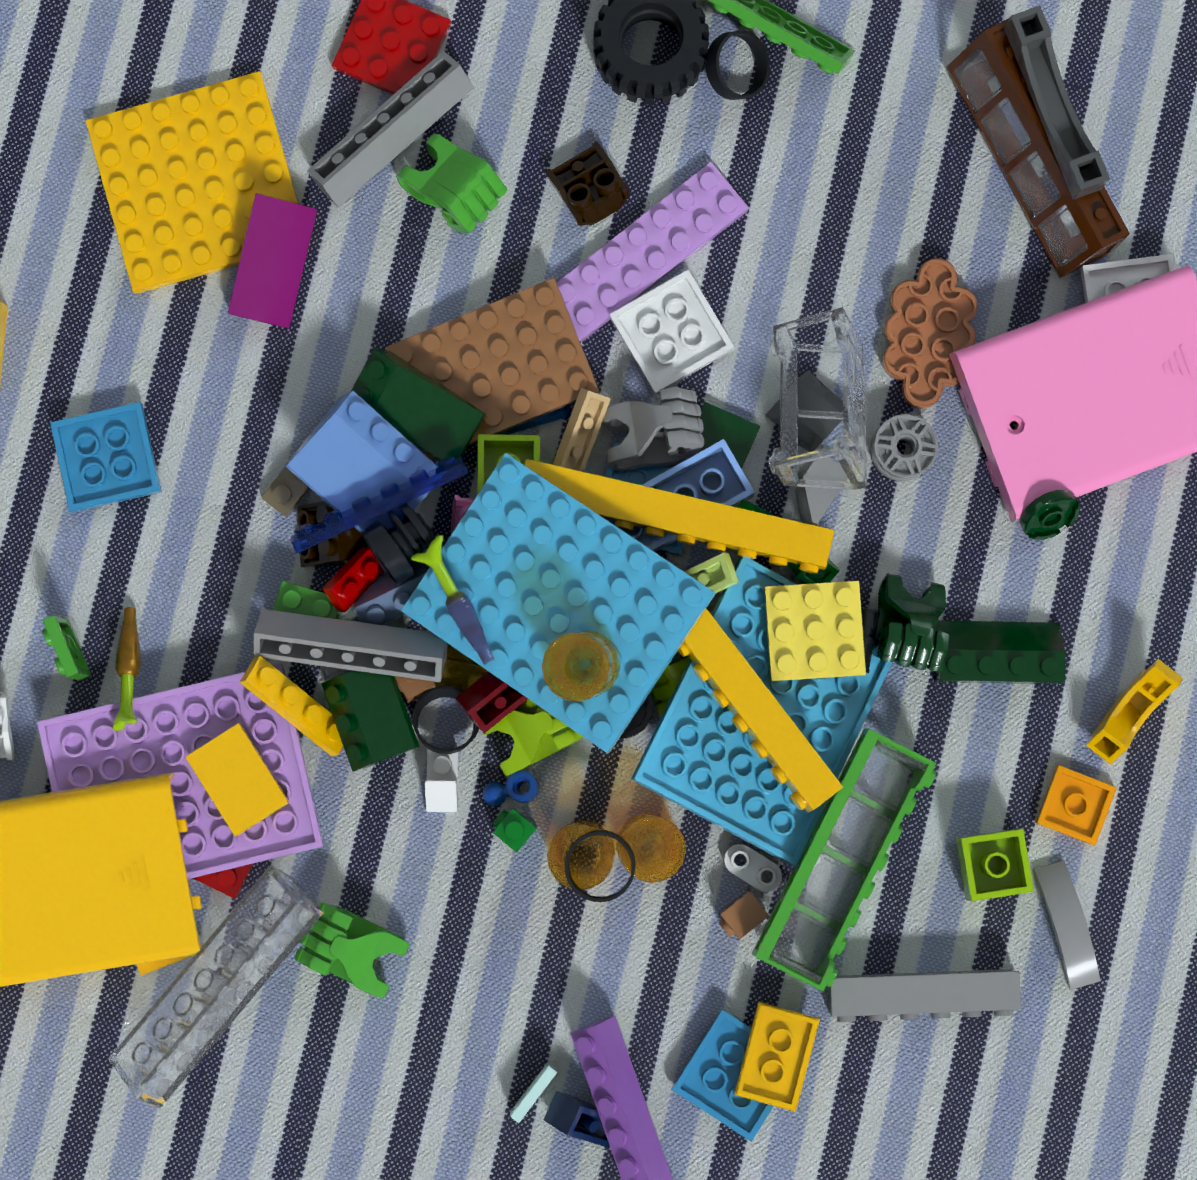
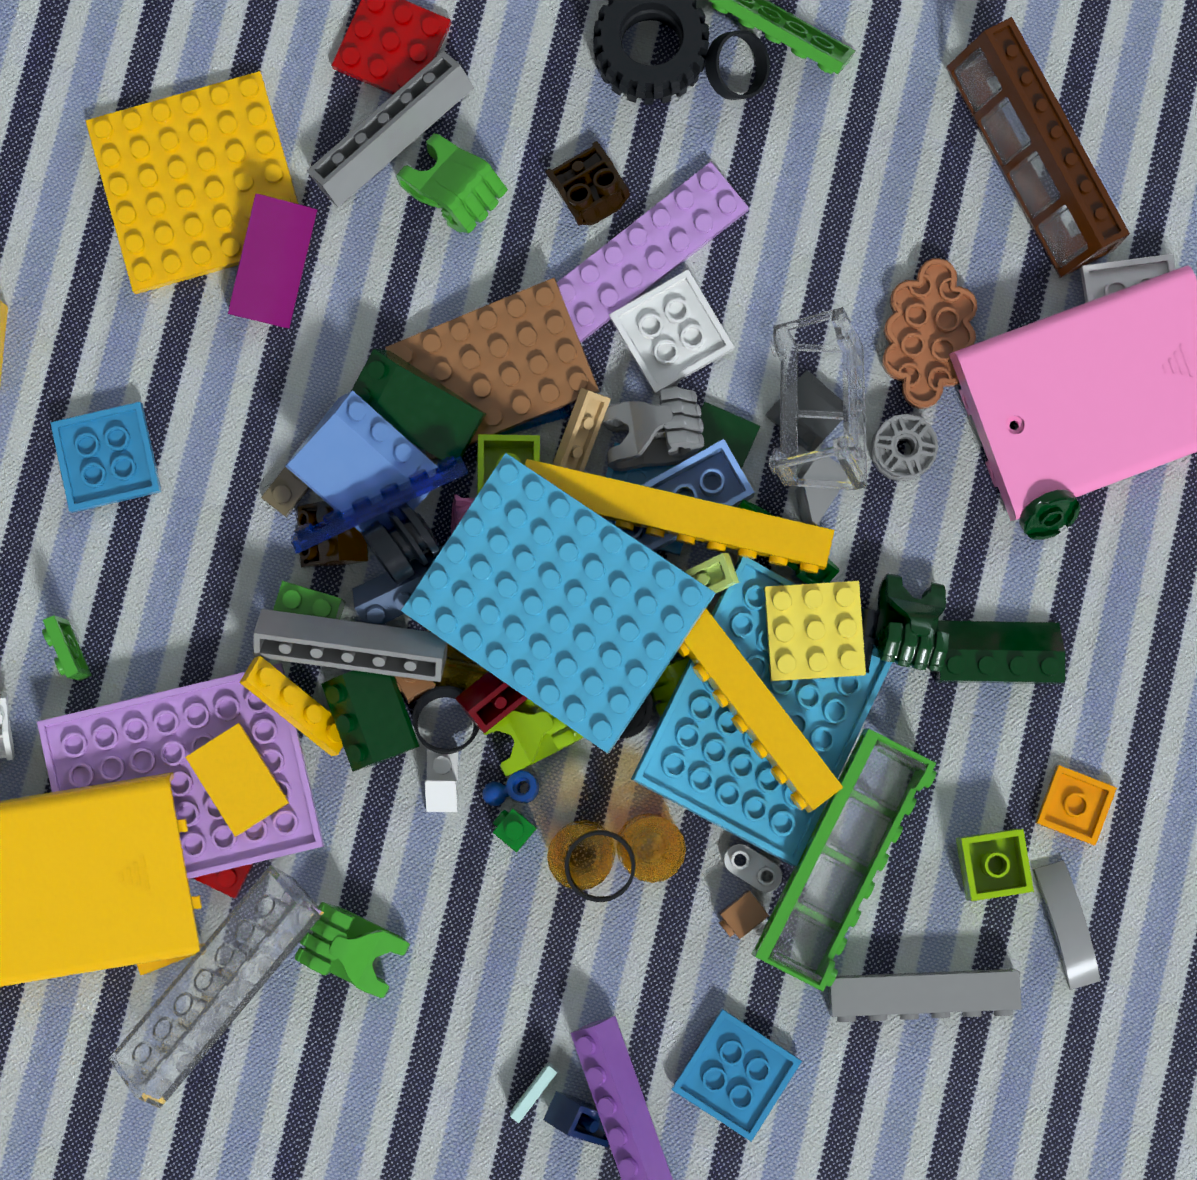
pearl gold piece [112,607,141,731] -> none
red plate [323,547,384,613] -> none
clear purple piece [411,535,495,665] -> none
clear yellow wheel [542,630,621,702] -> none
yellow tile [734,1001,820,1112] -> none
dark grey arch [1004,5,1110,200] -> none
yellow arch [1086,659,1183,765] -> none

